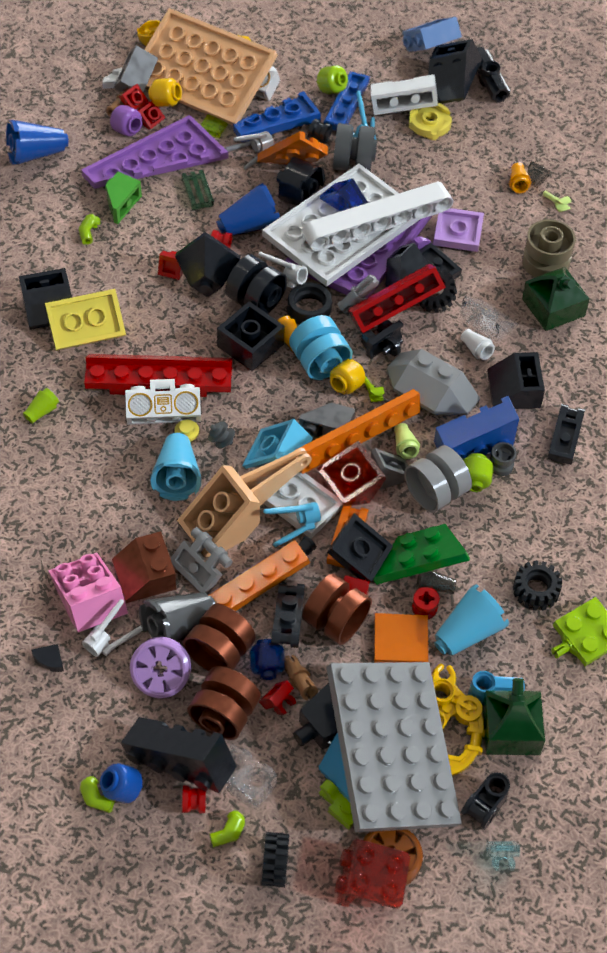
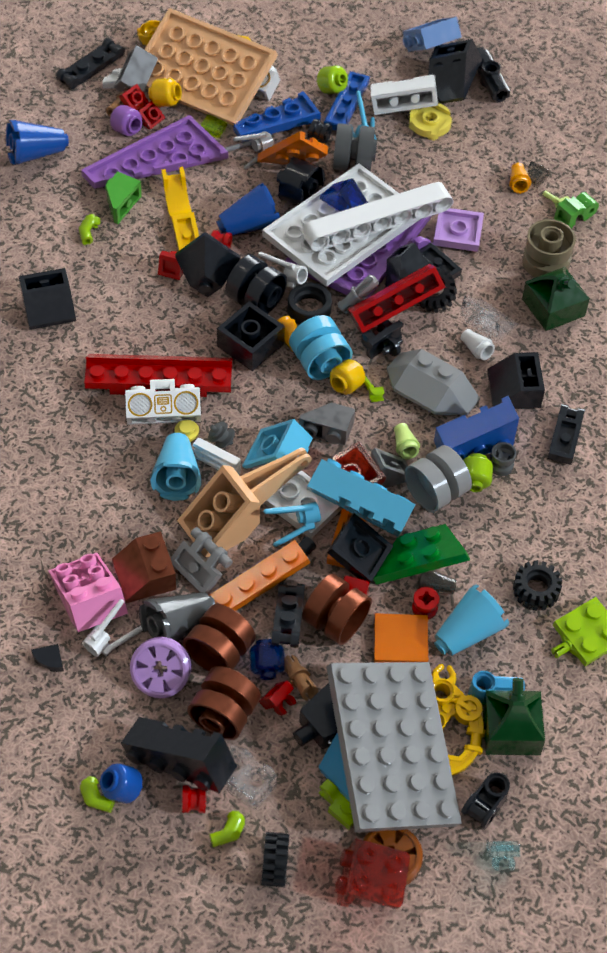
lime cone [23,388,59,424] -> none
light yellow plate [45,289,126,351] -> none
clear green tile [182,170,214,210] -> none
orange plate [296,389,420,474] -> none
none -> black plate [56,38,125,90]
none -> yellow piece [161,167,199,251]
none -> white tile [193,438,241,475]
none -> medium azure wedge [307,458,416,537]
none -> bright green leg [554,192,599,228]

